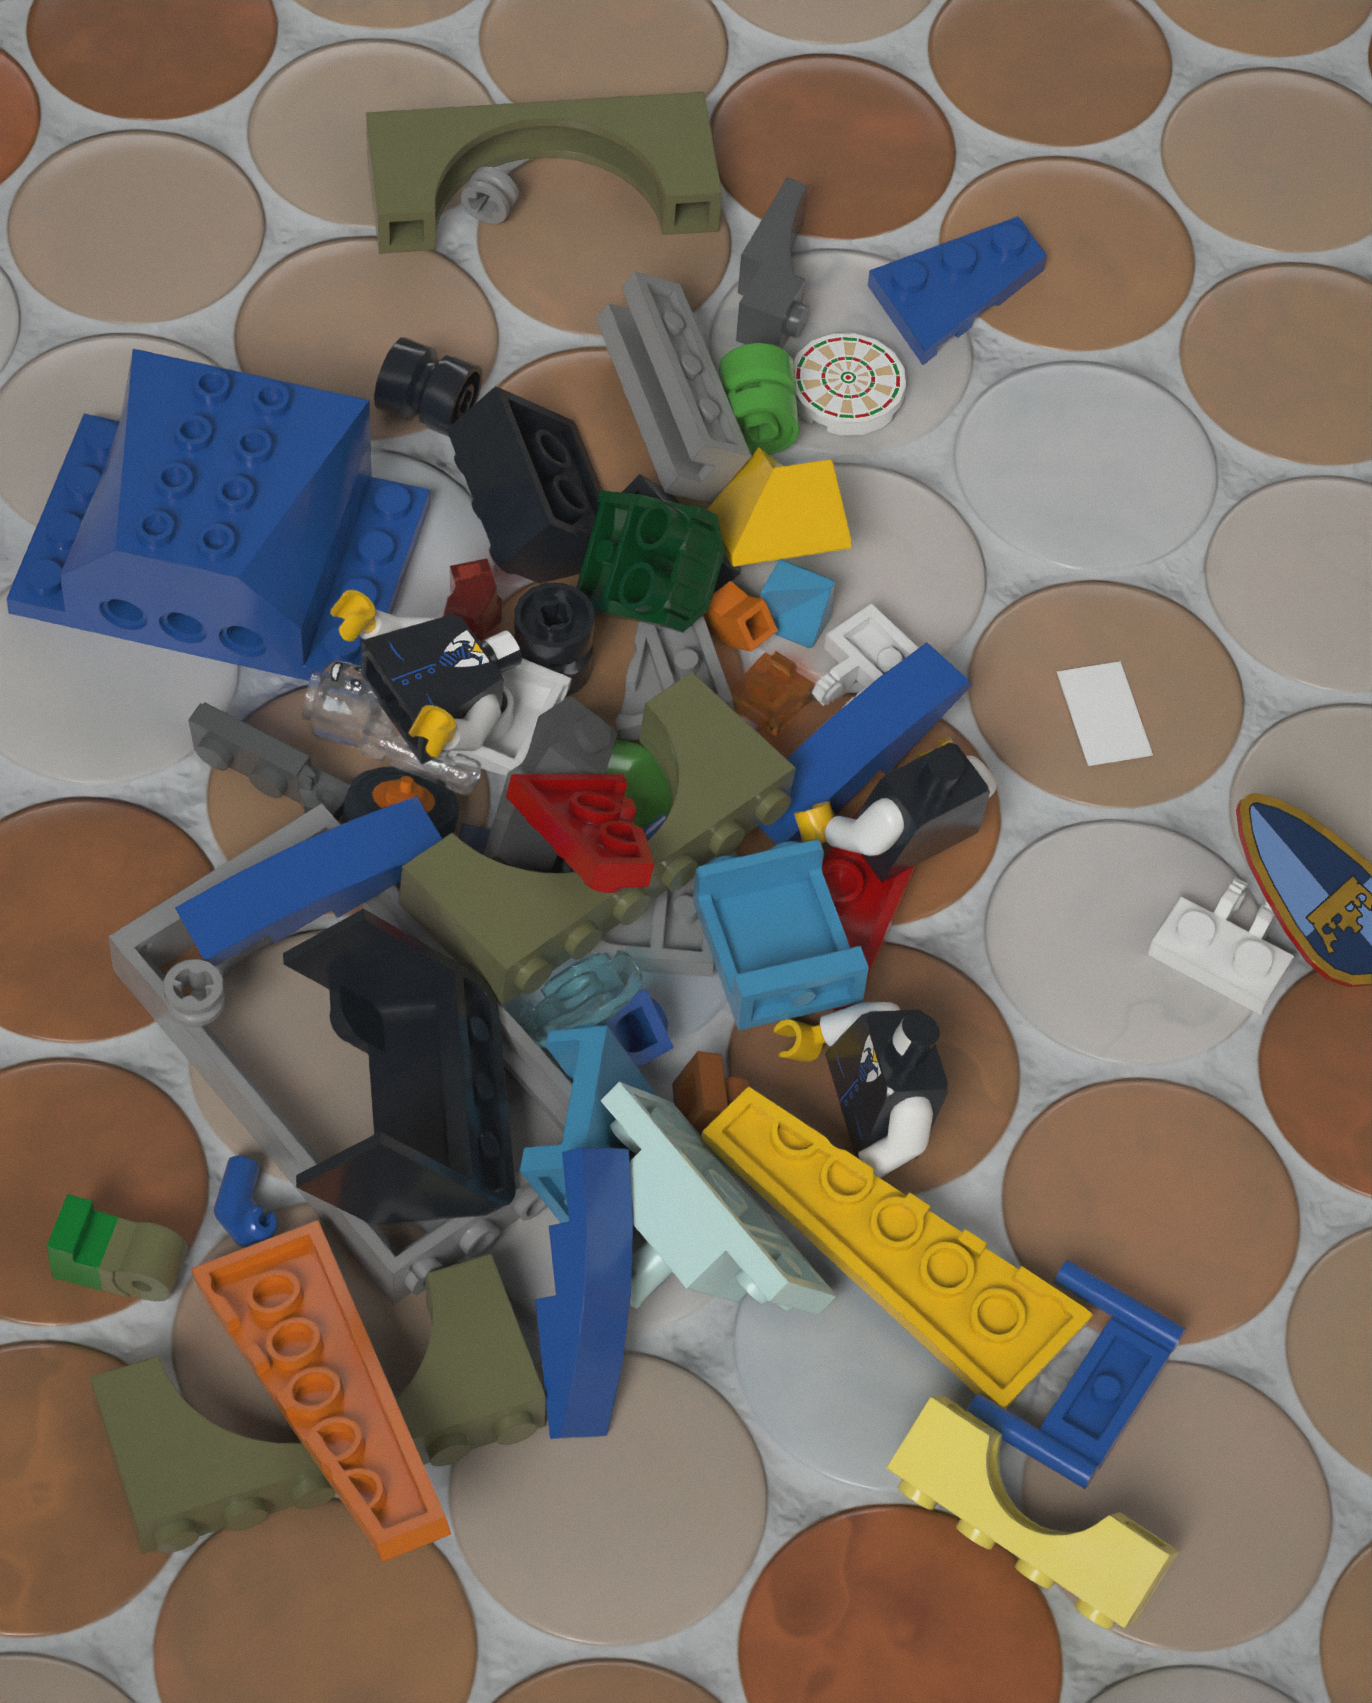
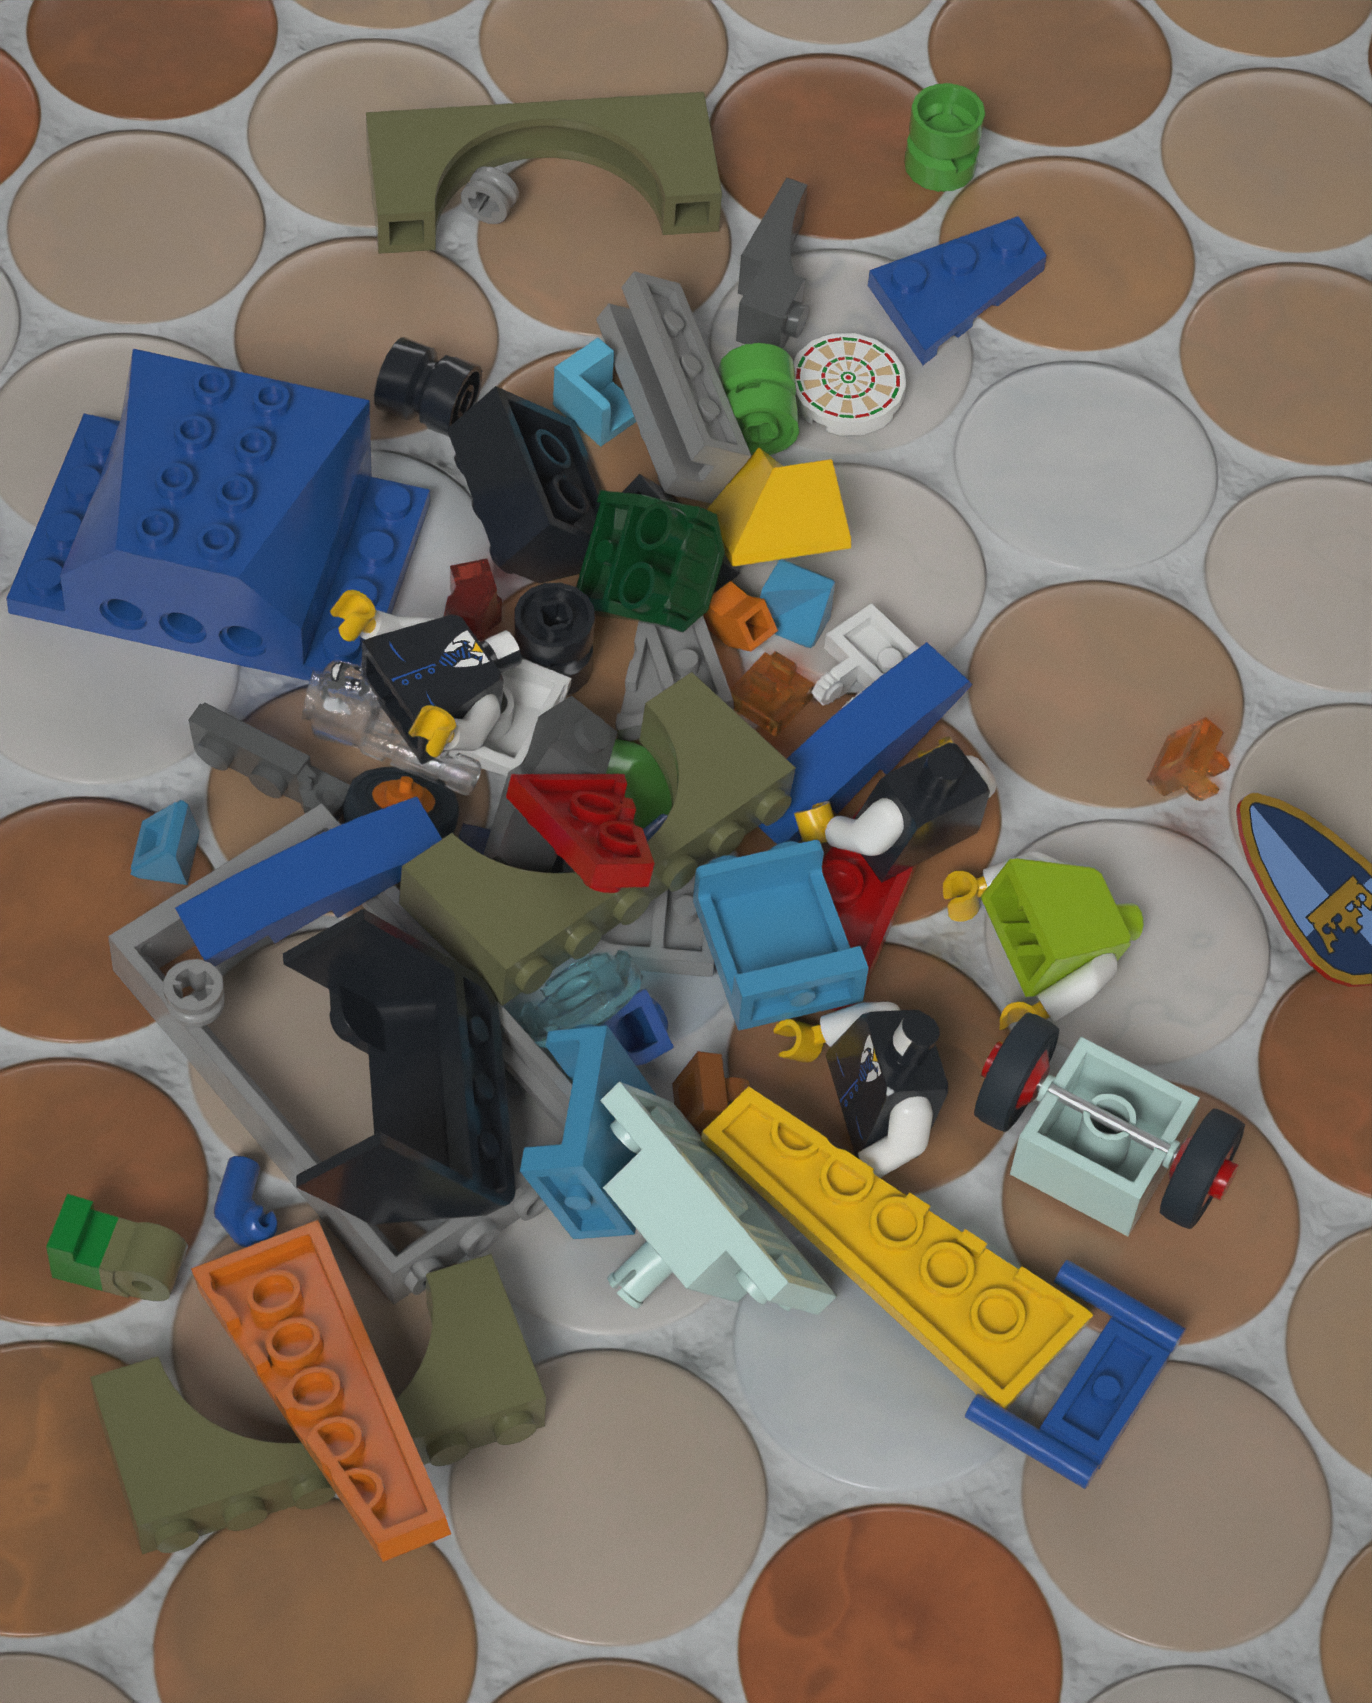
blue slope [535,1147,633,1439] -> none
light yellow arch [886,1396,1180,1630] -> none
white sticker [1056,661,1153,766] -> none
white hinge [1148,877,1294,1015] -> none
none -> dark azure slope [130,800,200,885]
none -> medium azure panel [553,338,636,447]
none -> bright green wheel [904,83,985,192]
none -> lime torso [942,851,1144,1030]
none -> light aqua brick [974,1013,1245,1237]
none -> clear orange tile [1146,717,1231,801]

